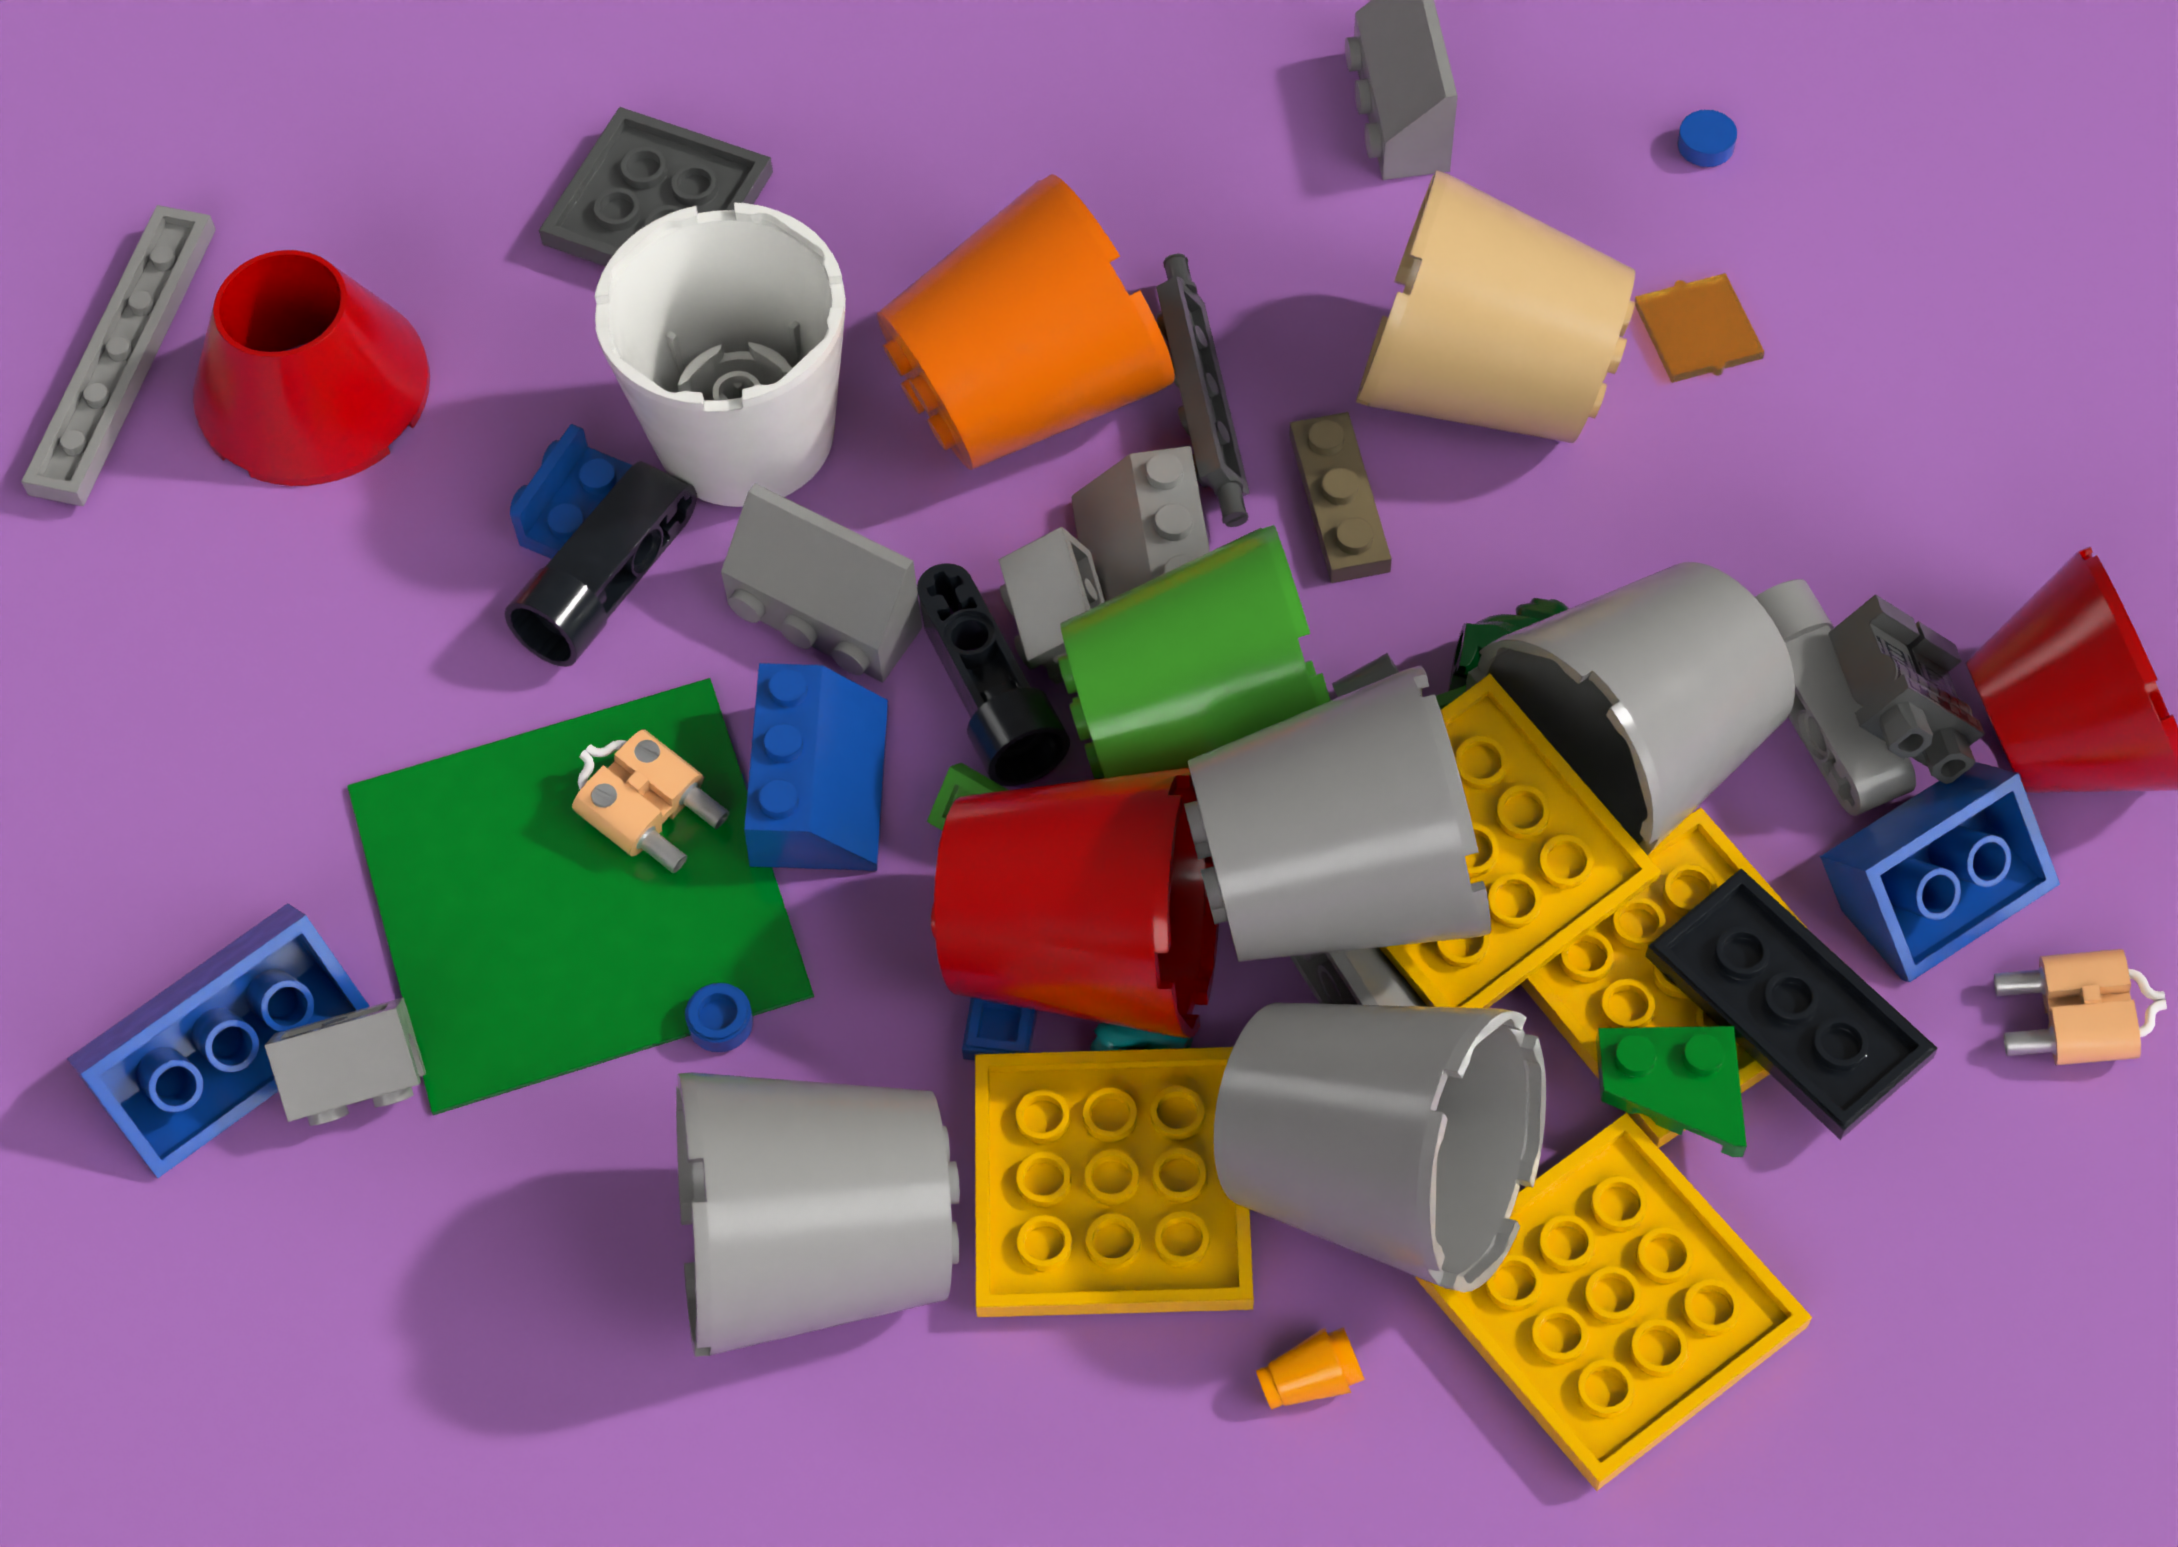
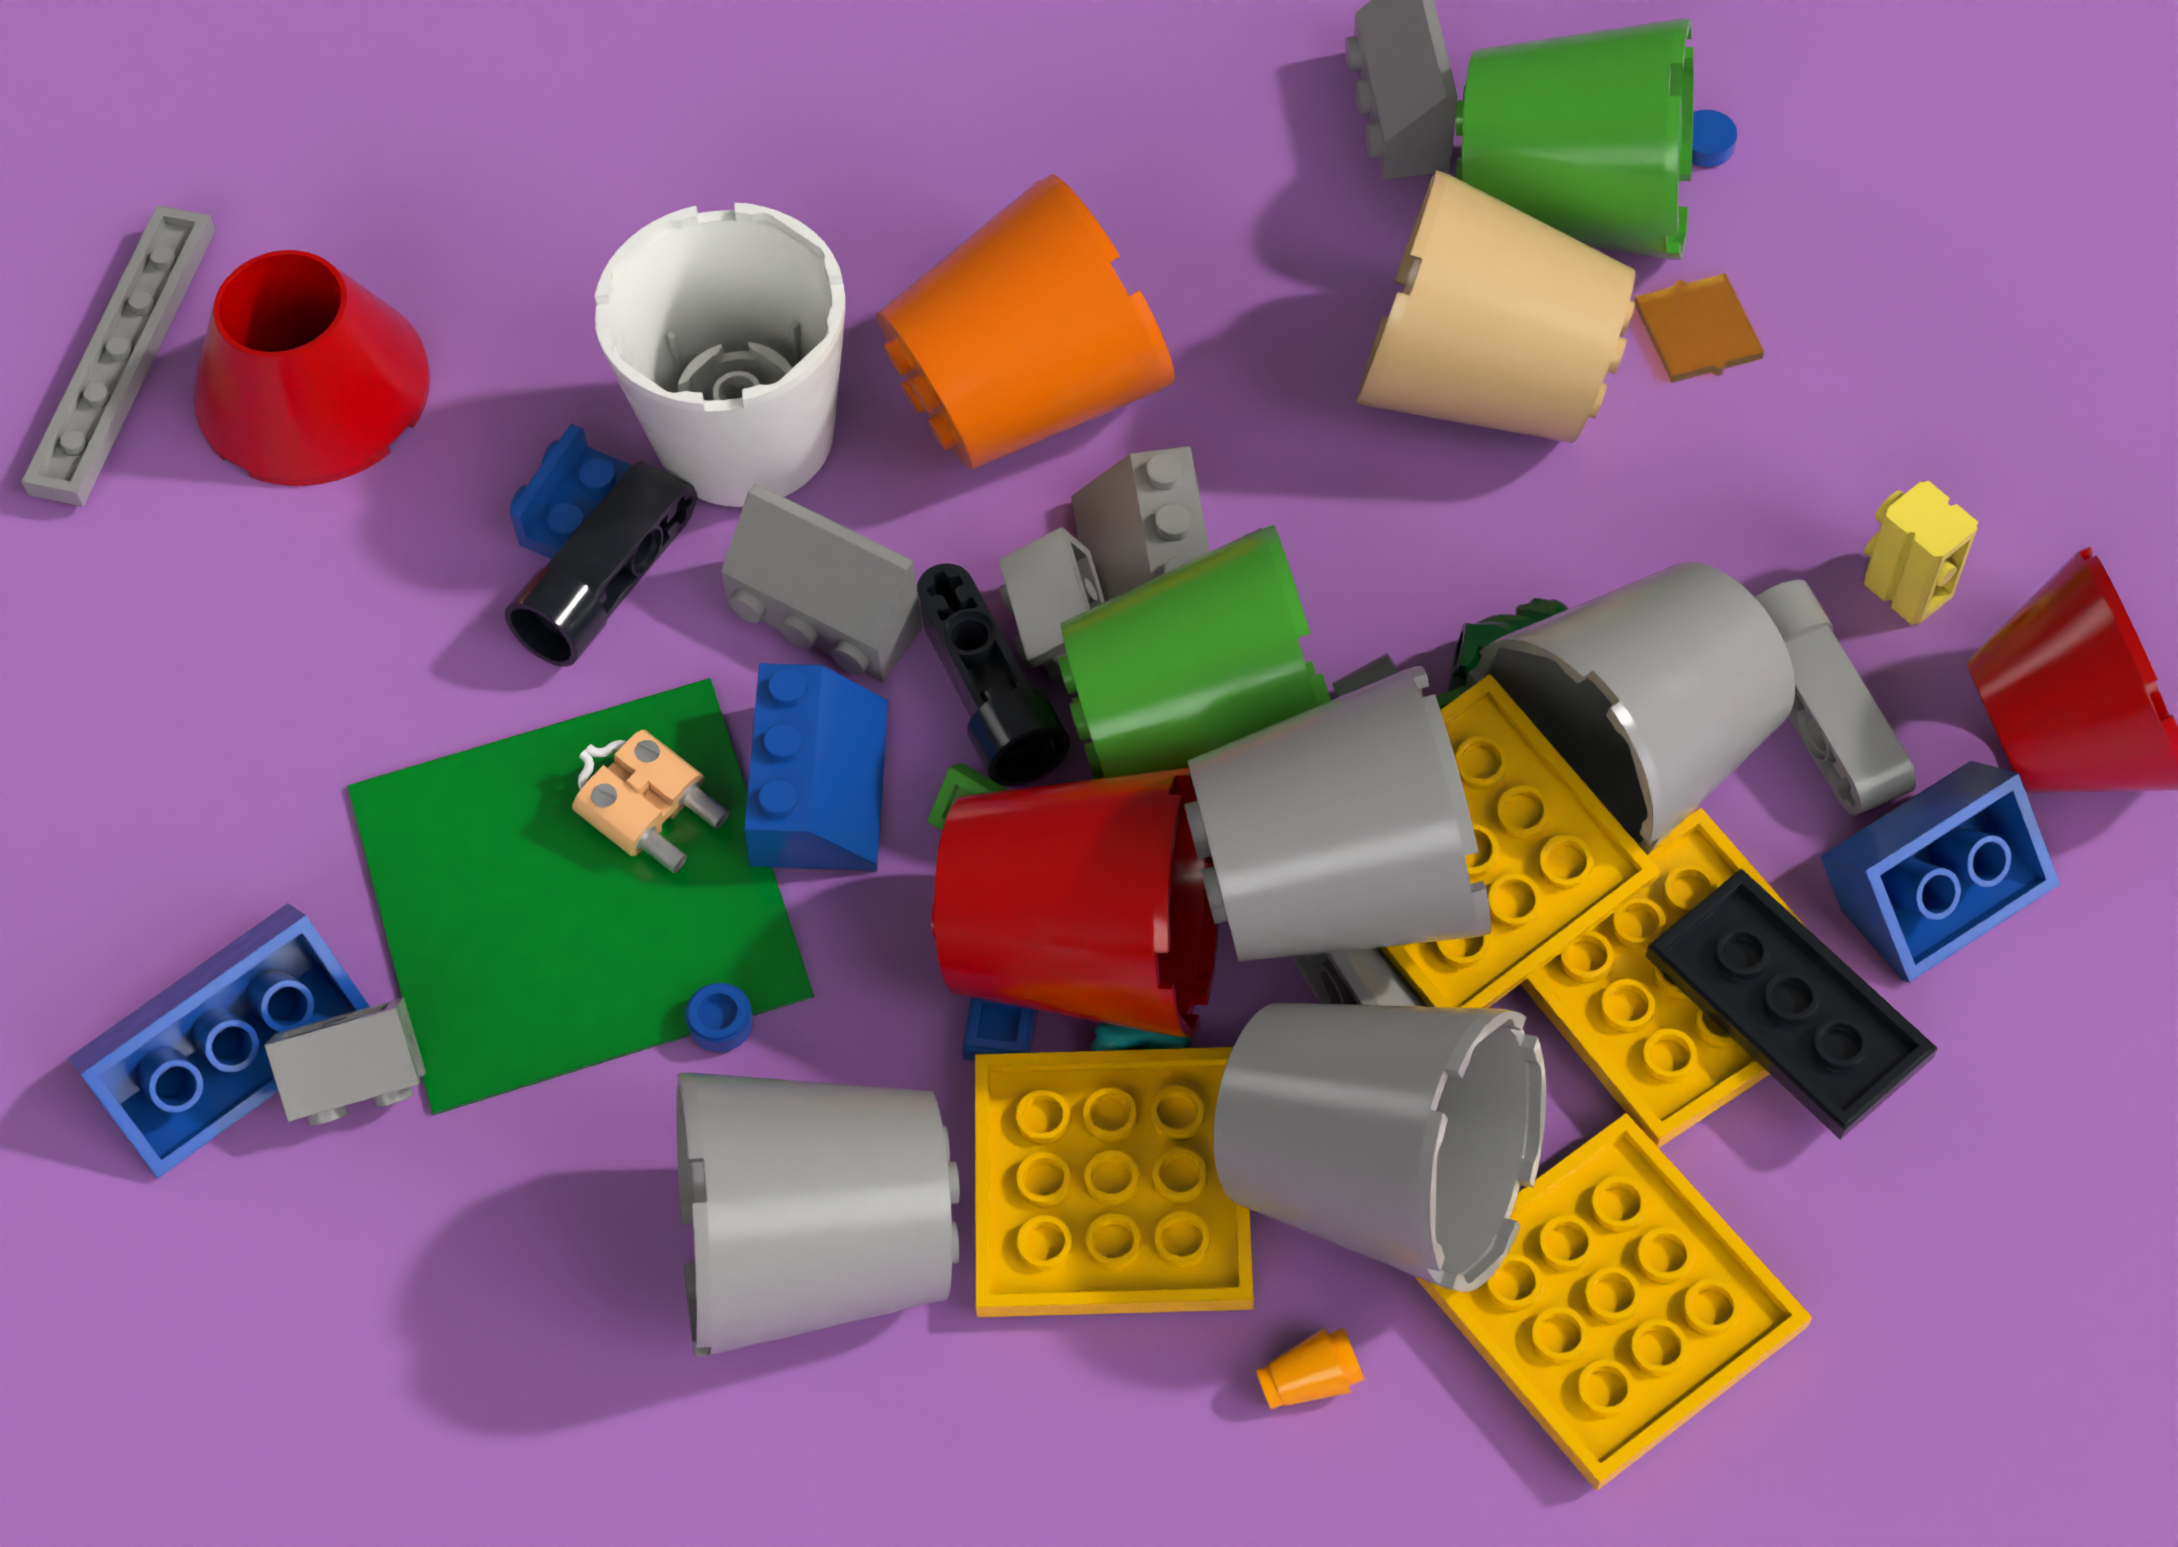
dark grey plate [539,107,773,267] -> none
dark grey plate [1156,253,1250,527] -> none
dark tan plate [1289,412,1392,583] -> none
green wing [1596,1026,1747,1157] -> none
dark grey hips [1828,594,1985,784] -> none
light nougat piece [1994,949,2167,1065] -> none
none -> bright green cone [1455,19,1694,260]
none -> light yellow brick [1863,480,1978,625]

